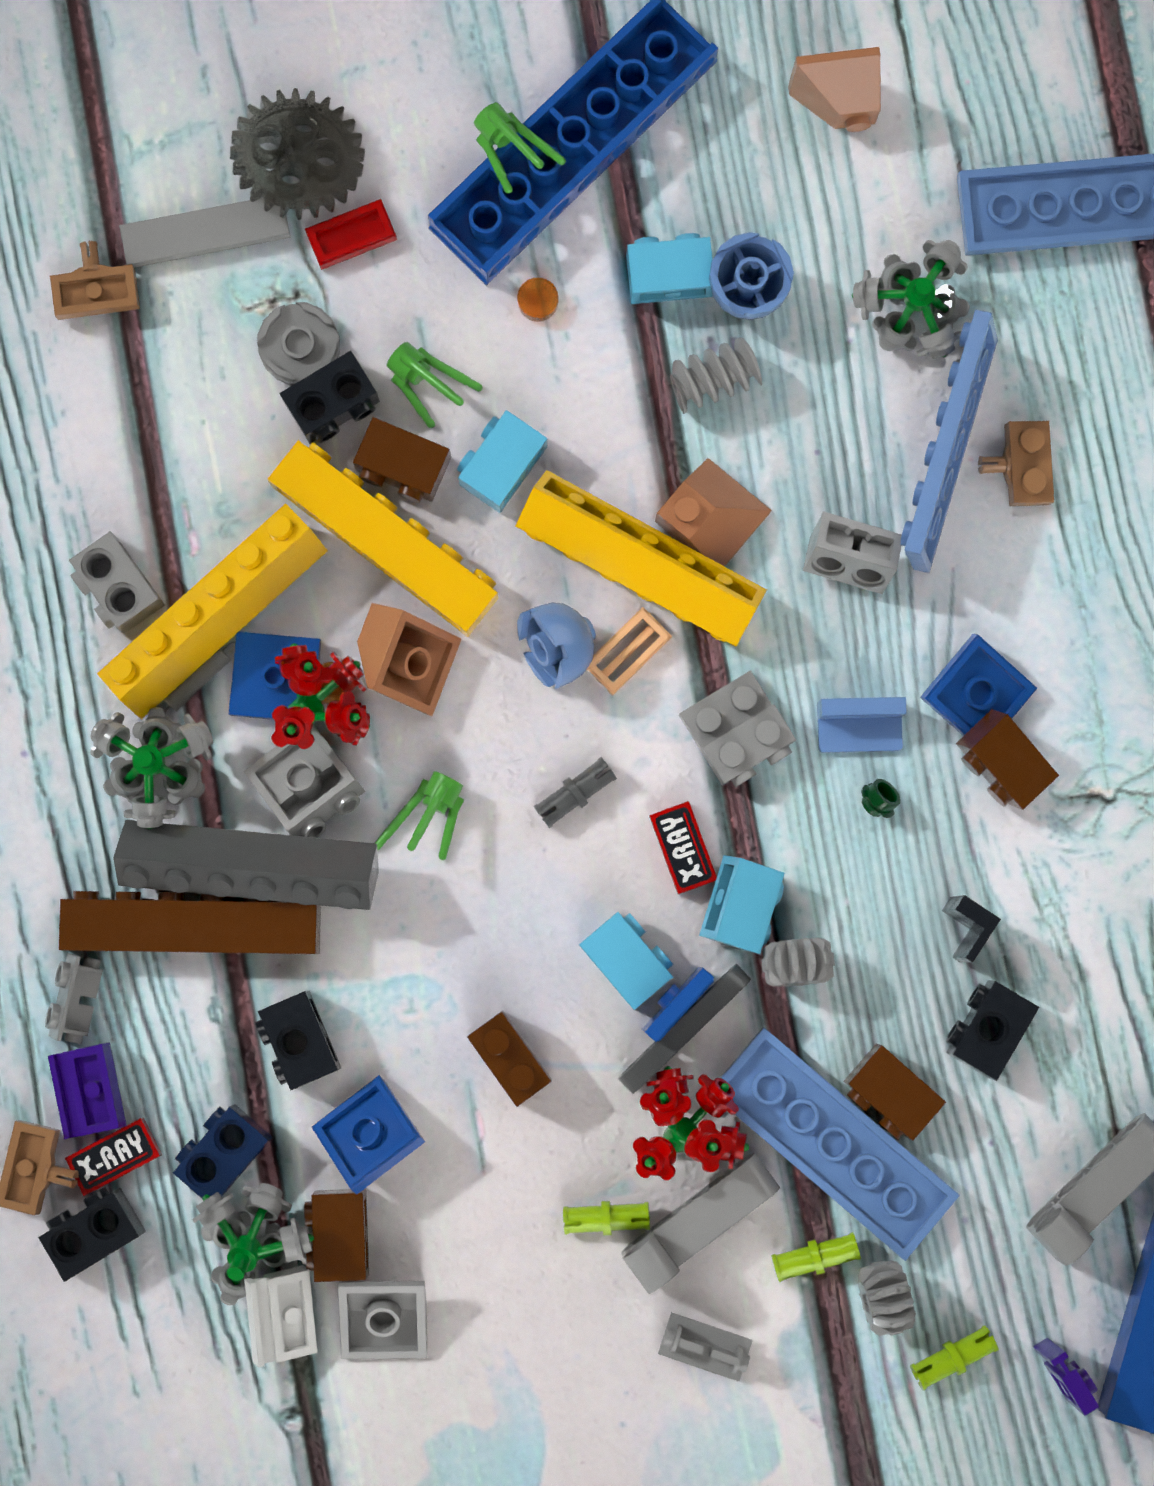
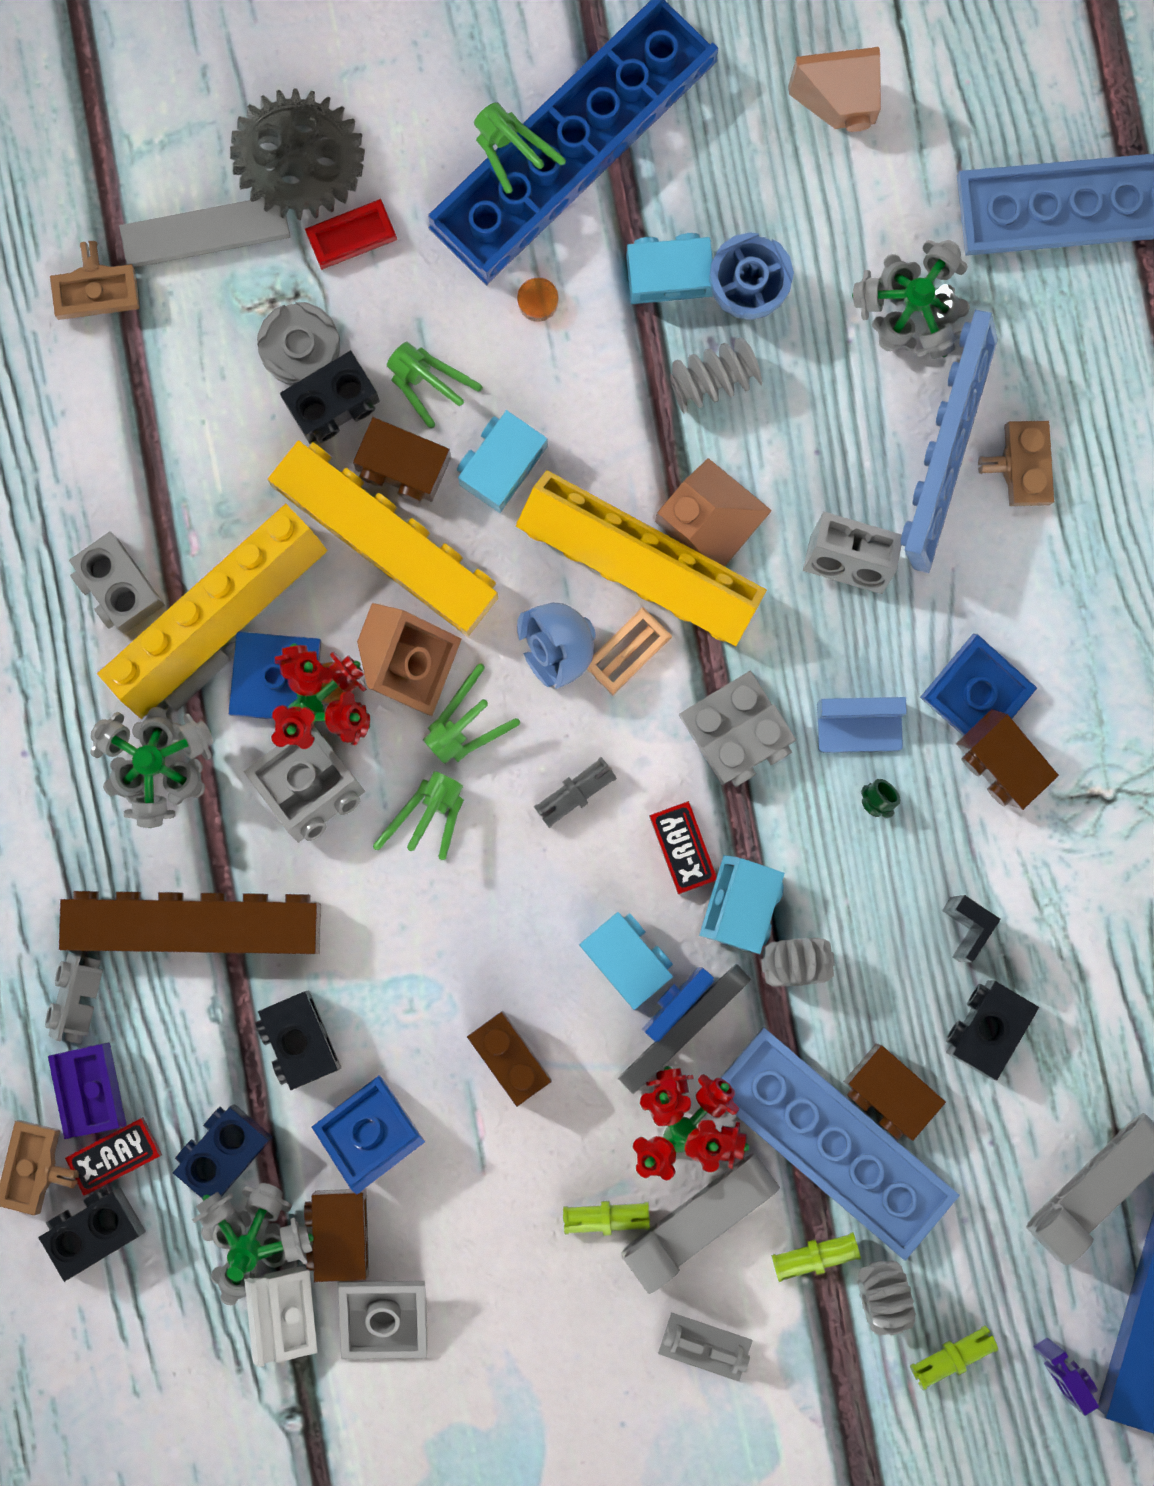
dark grey brick [113,820,379,910] -> none
none -> bright green plant [423,663,520,764]

